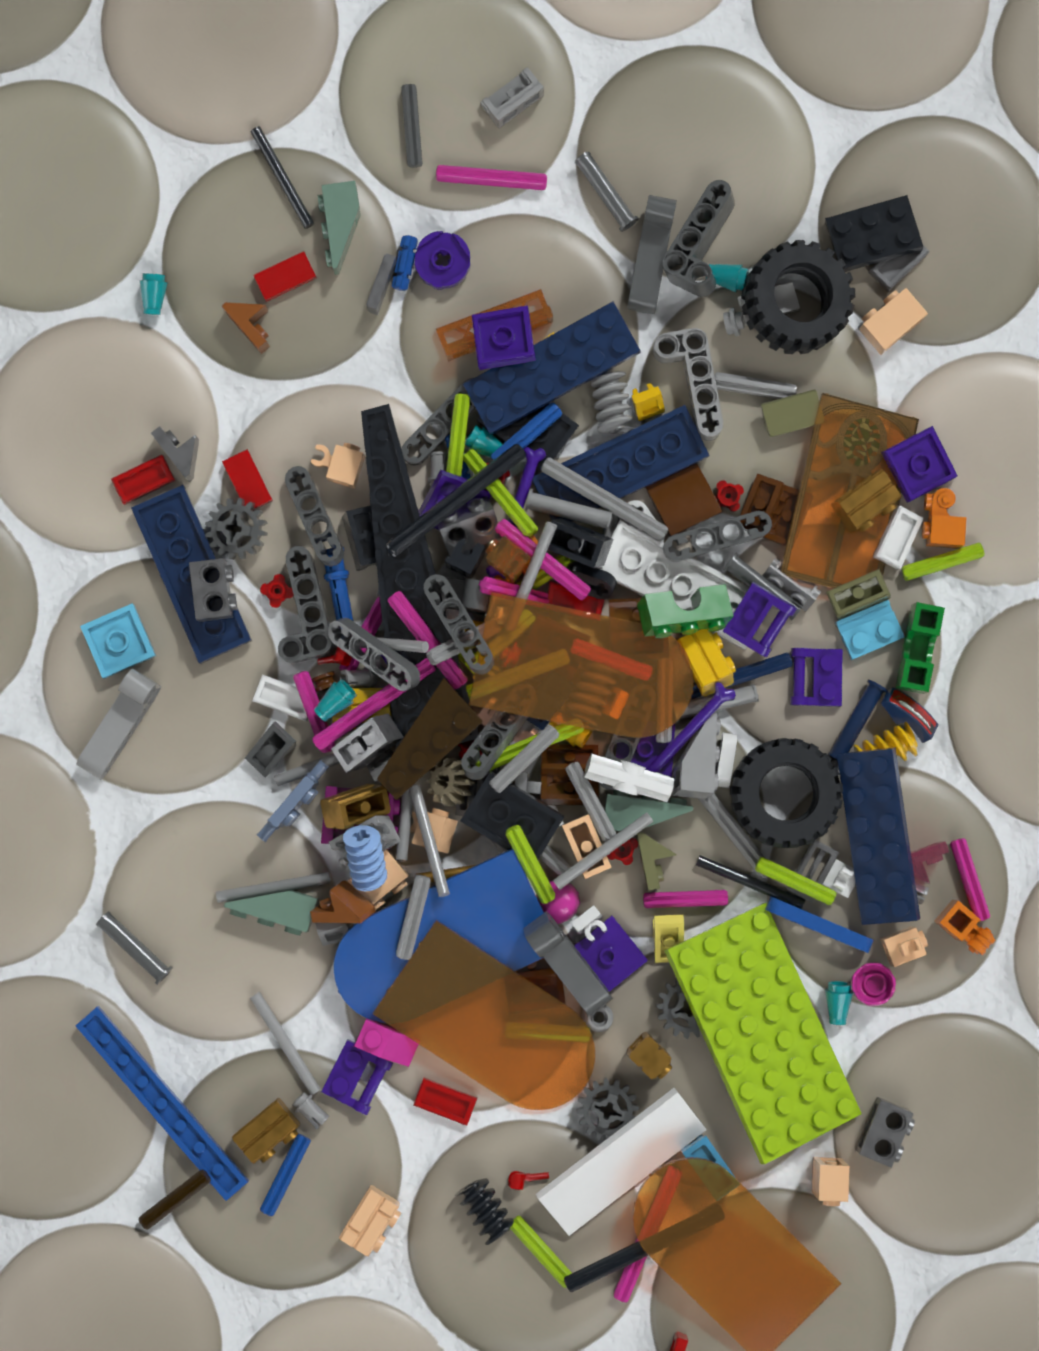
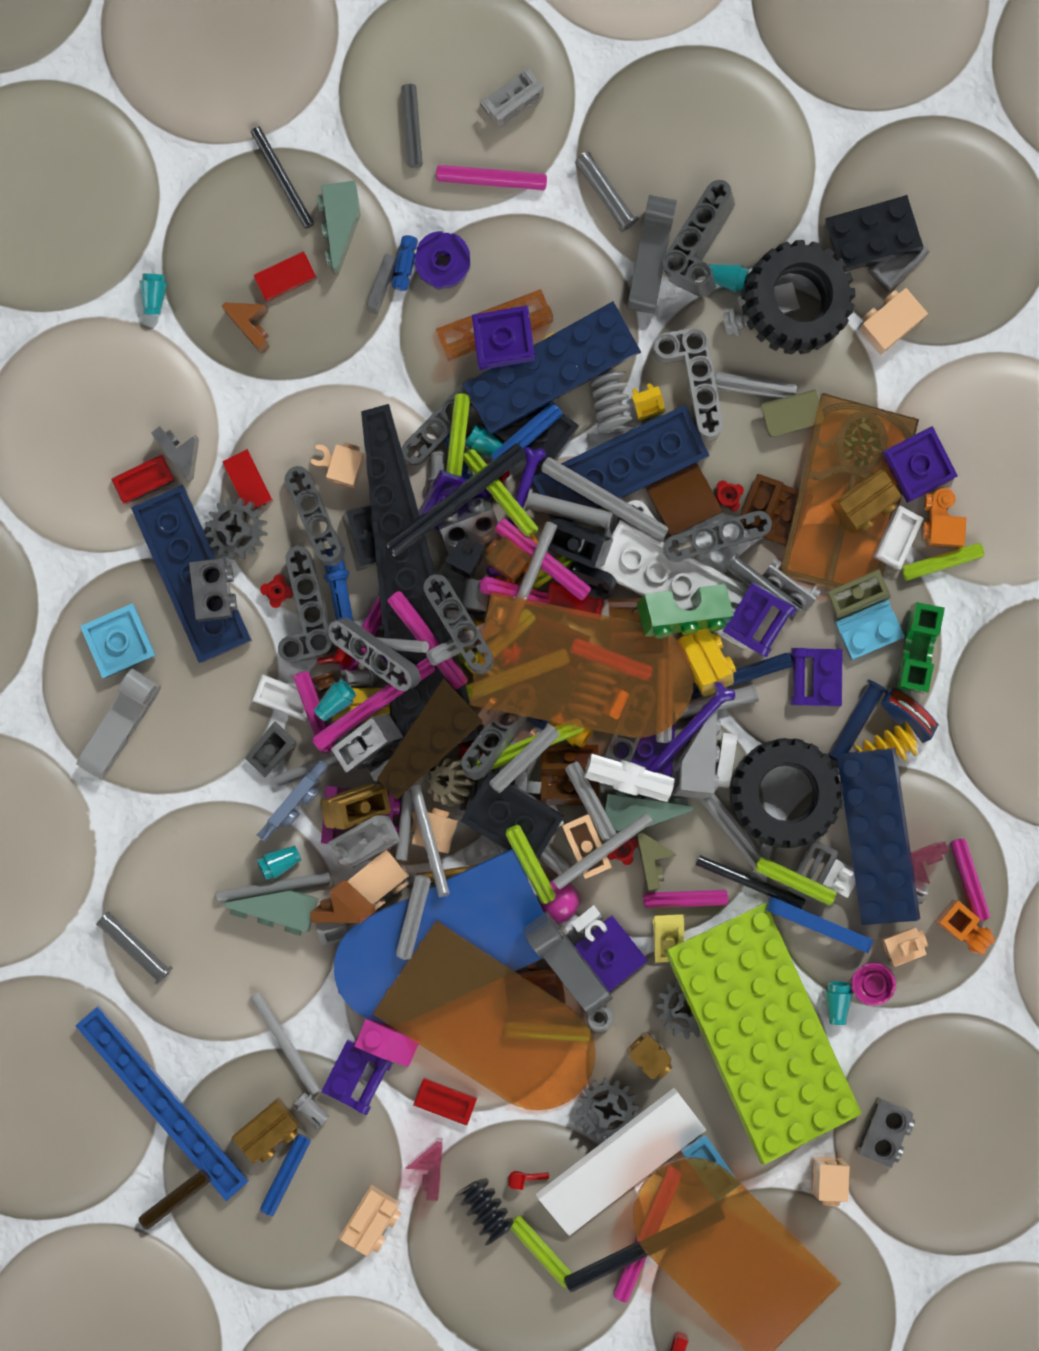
light blue piece [343,825,387,892] -> none
none -> teal cone [257,845,302,880]
none -> clear pink slope [405,1138,443,1201]

